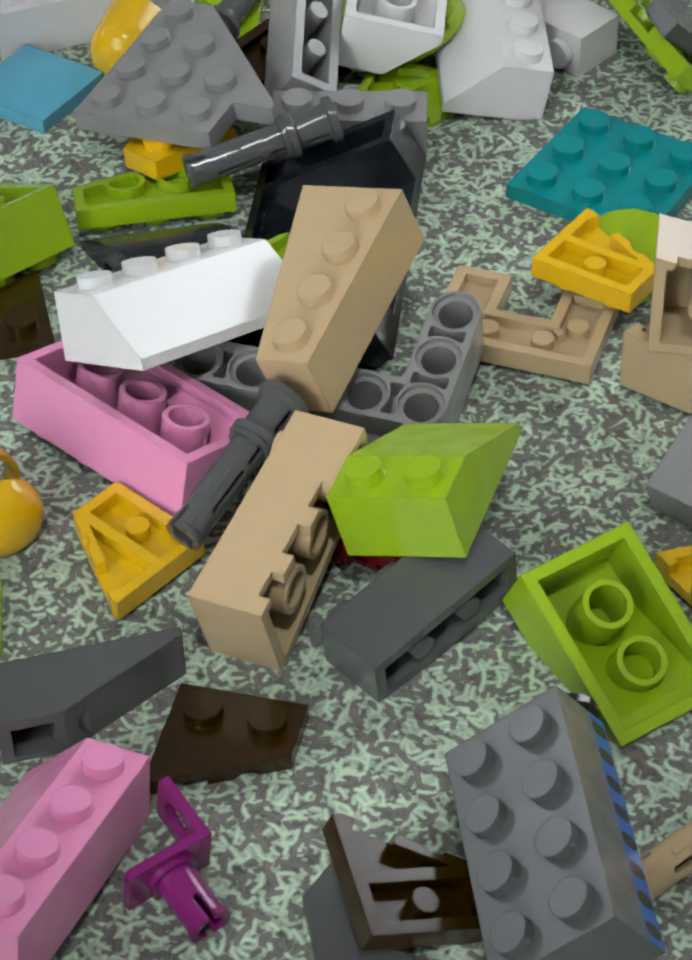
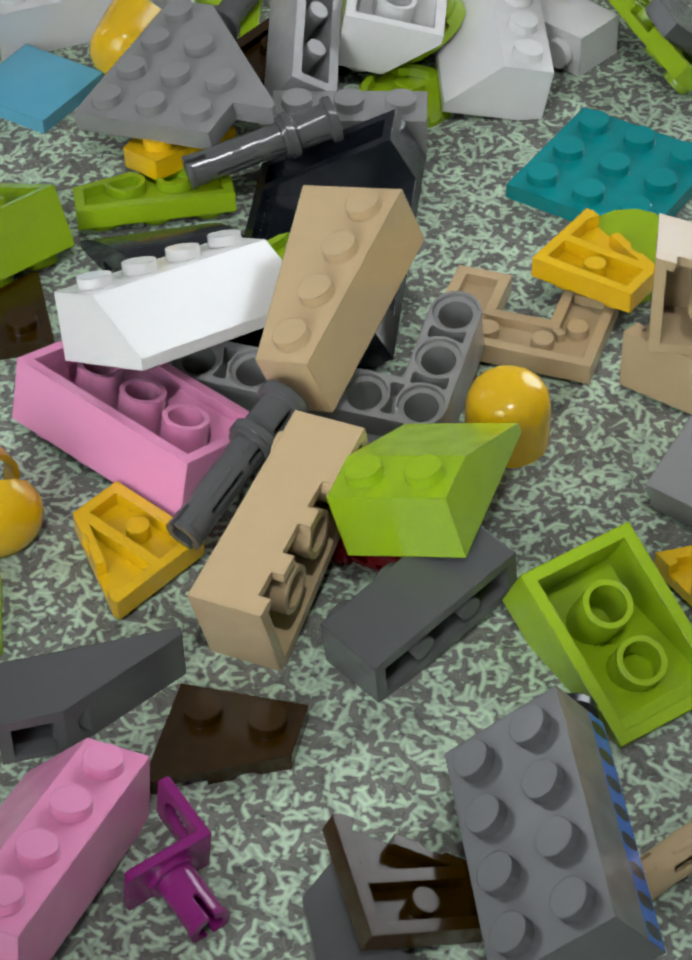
none -> yellow helmet [464,365,551,468]

